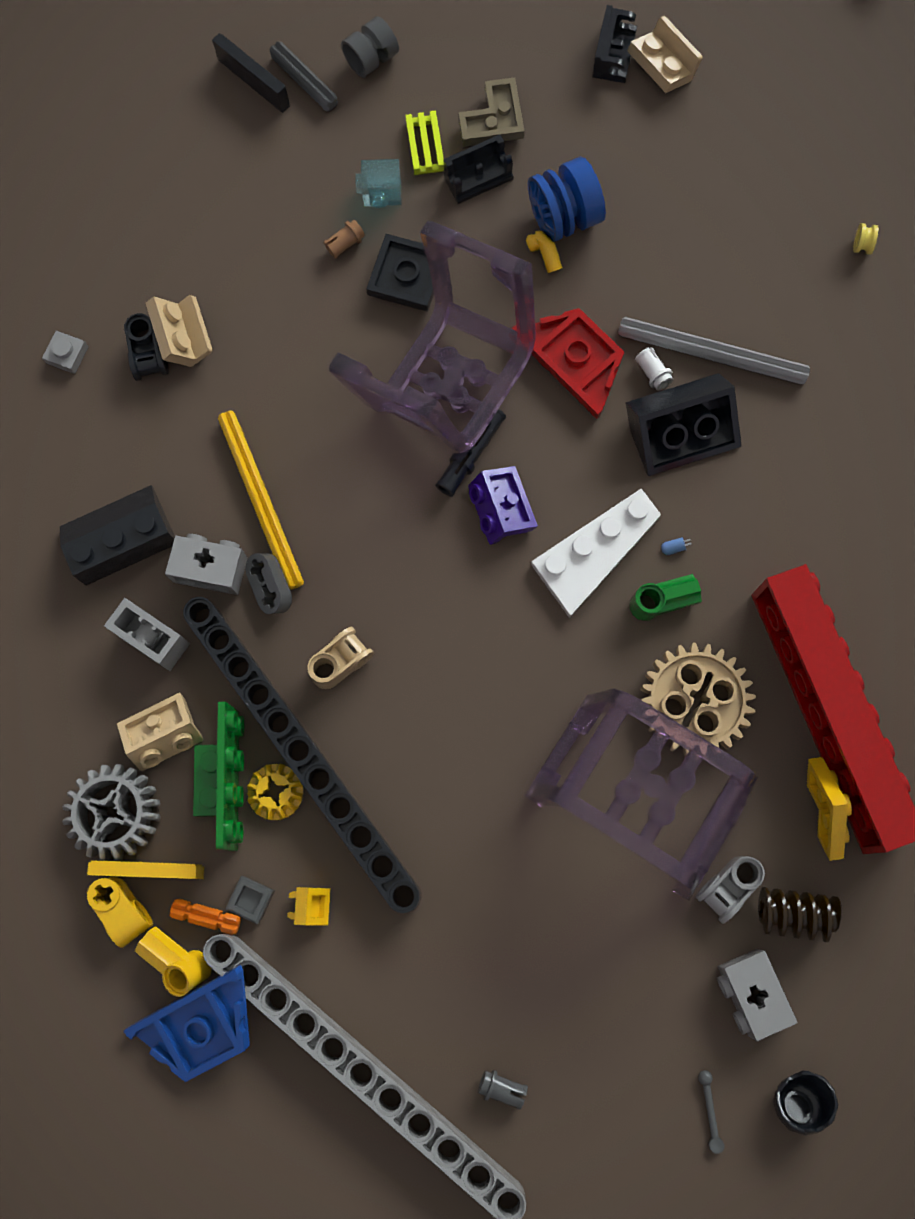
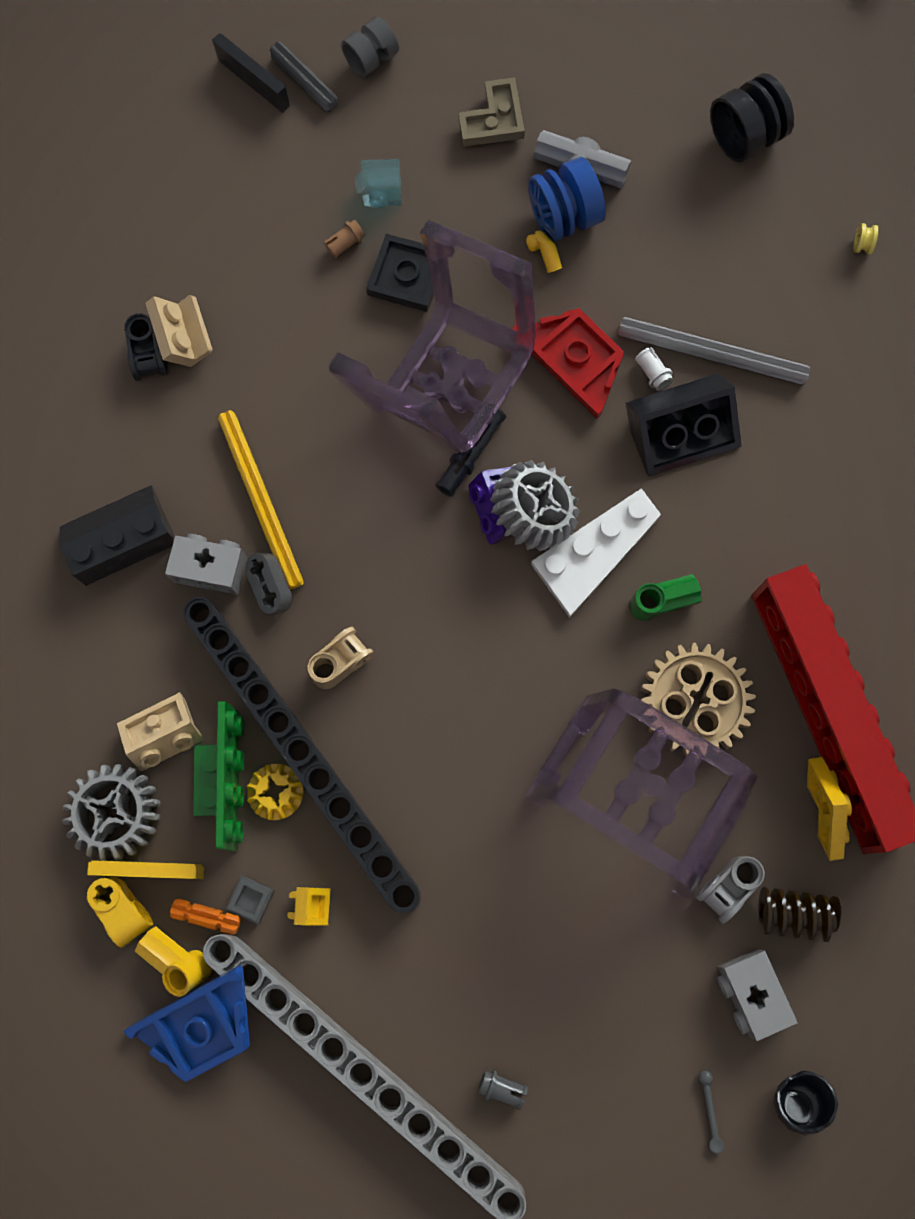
light grey plate [42,331,89,374] -> none
light grey brick [104,598,190,671] -> none
neon yellow tile [405,111,444,175] -> none
black hinge [443,134,514,204] -> none
black hinge [592,5,637,83] -> none
tan bracket [627,16,703,93] -> none
medium blue piece [661,537,692,555] -> none
none -> light grey gear [490,460,581,552]
none -> light grey piece [533,130,631,189]
none -> black wheel [710,73,794,163]

